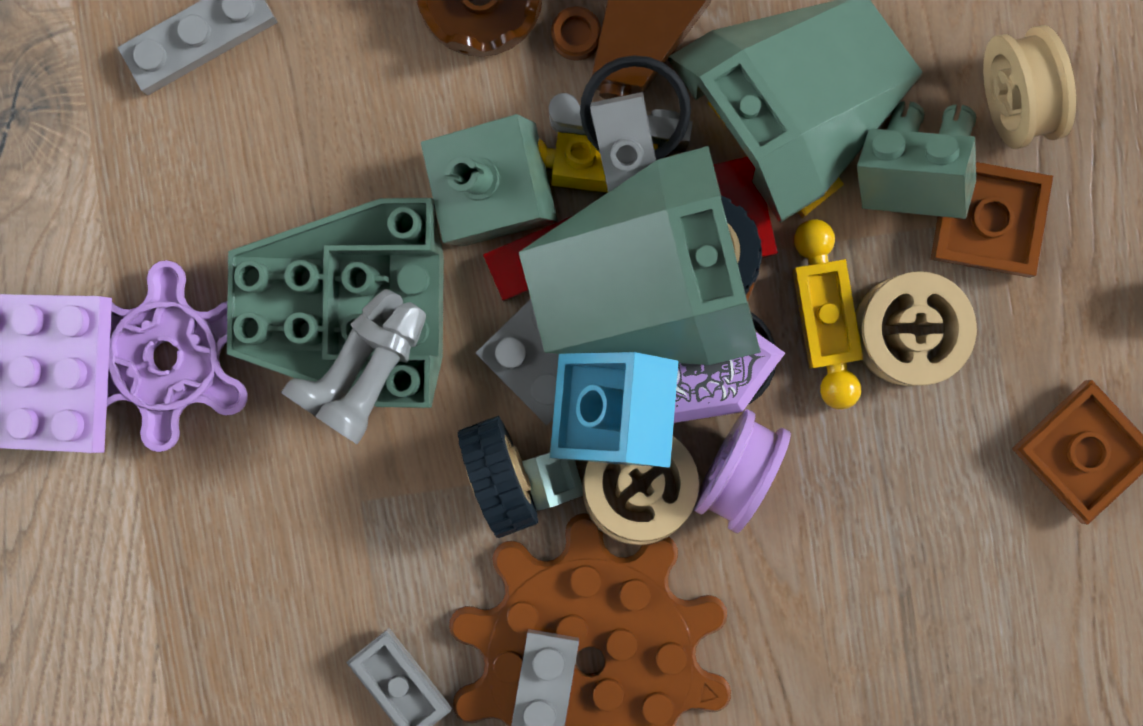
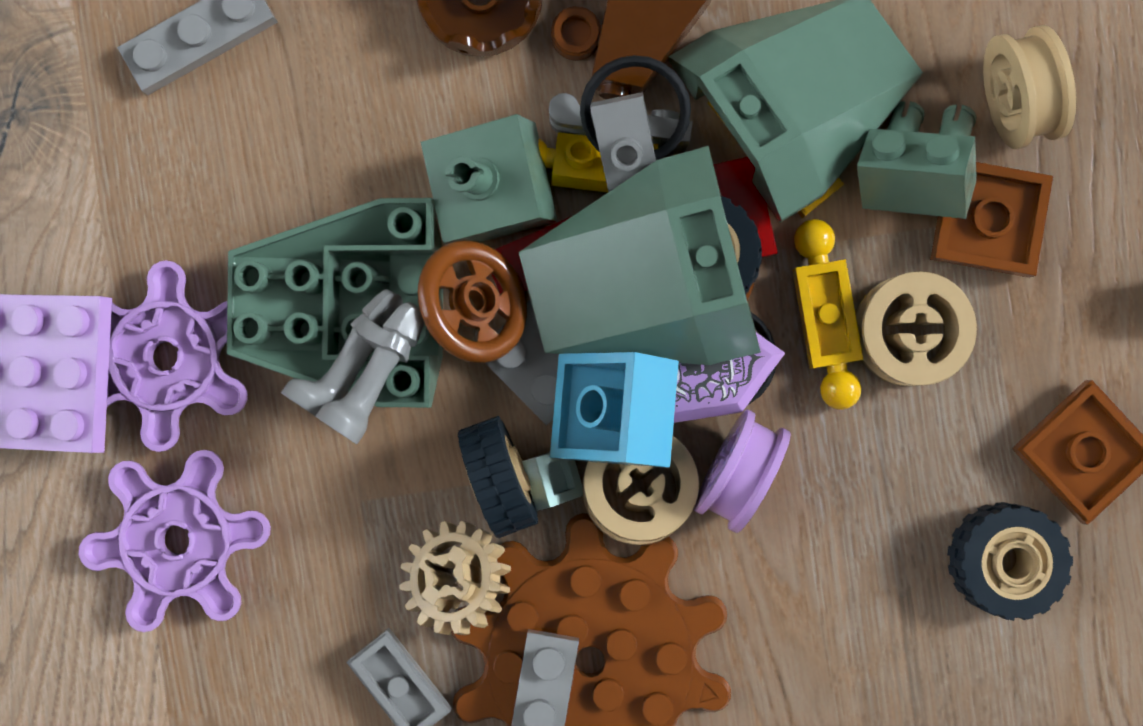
none -> lavender plate [78,450,271,632]
none -> tan gear [399,521,511,635]
none -> dark orange plate [418,240,527,363]
none -> black wheel [947,502,1073,621]

